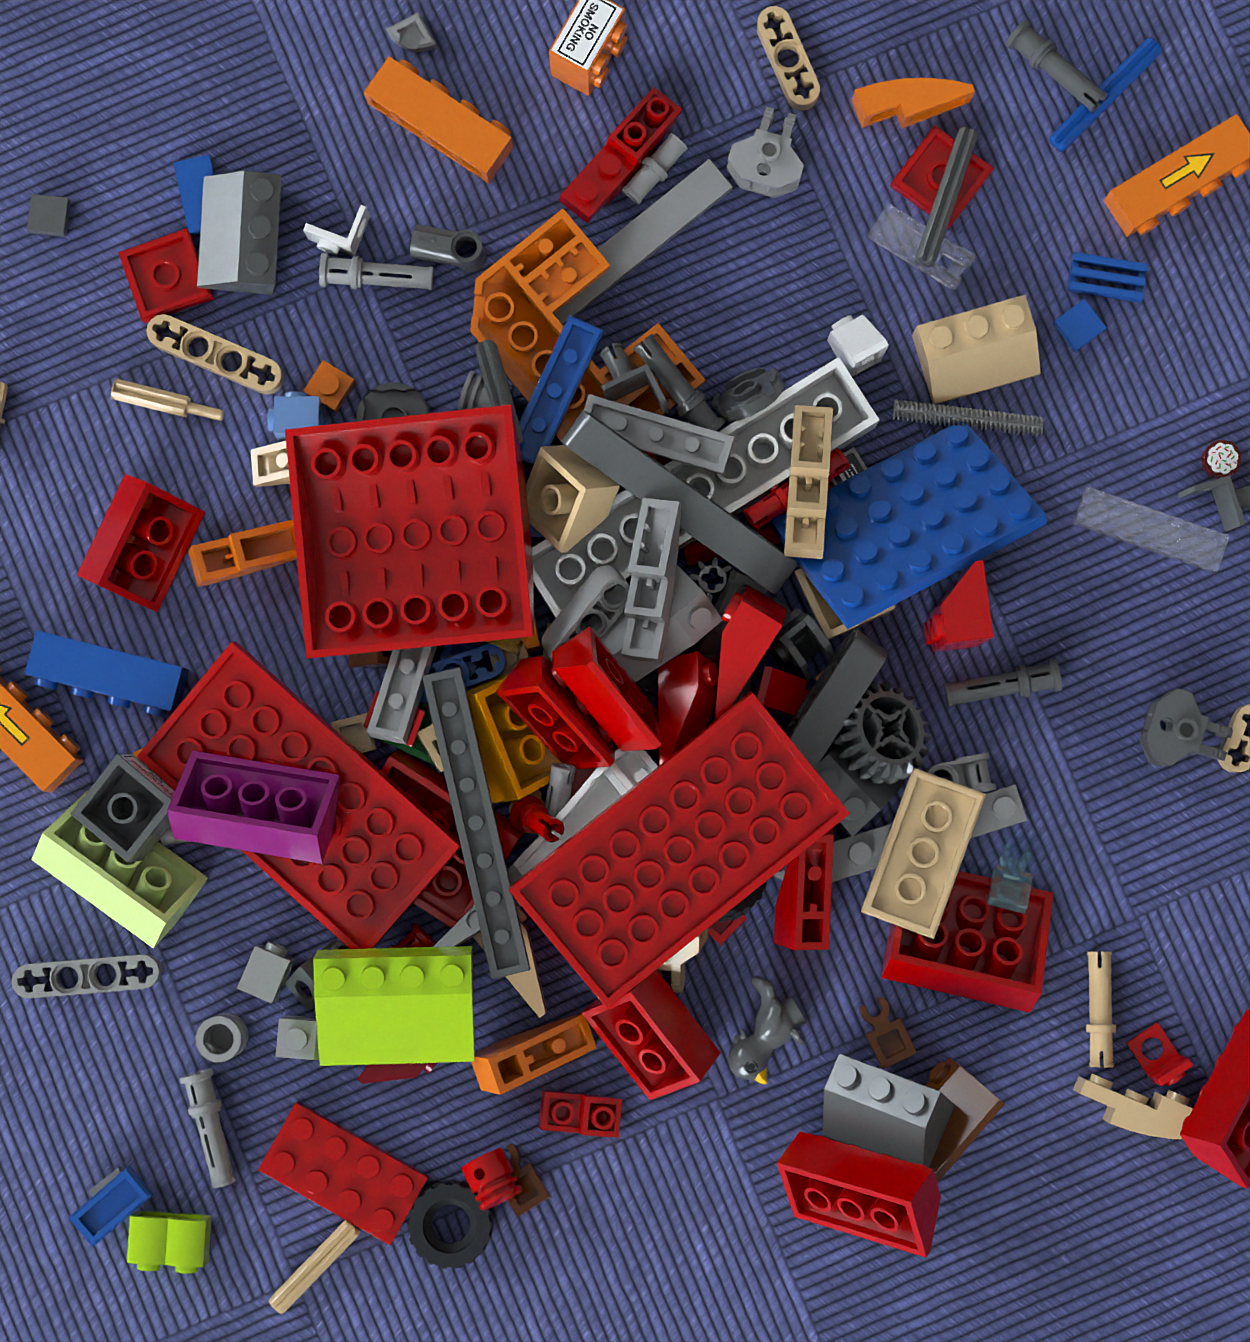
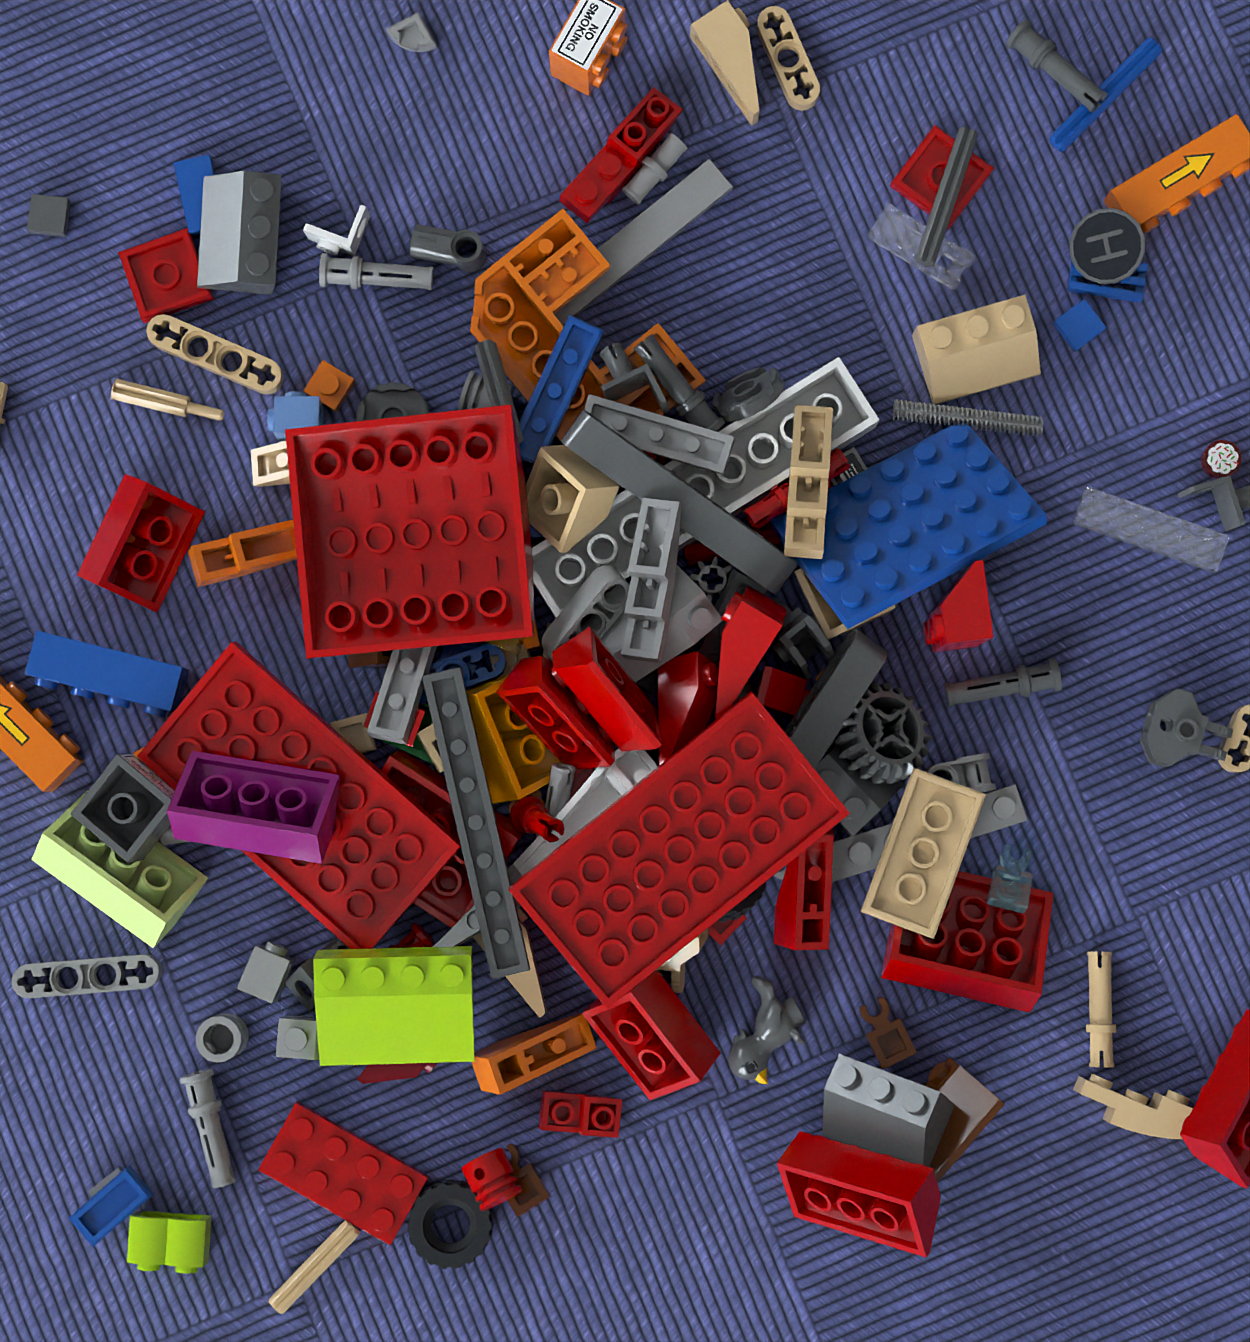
orange brick [364,56,513,184] -> none
light grey hinge [727,106,804,198] -> none
white slope [827,315,889,377] -> none
orange slope [851,78,975,129] -> none
red bracket [1126,1023,1193,1086] -> none
none -> tan slope [690,0,760,126]
none -> black tile [1070,208,1146,284]

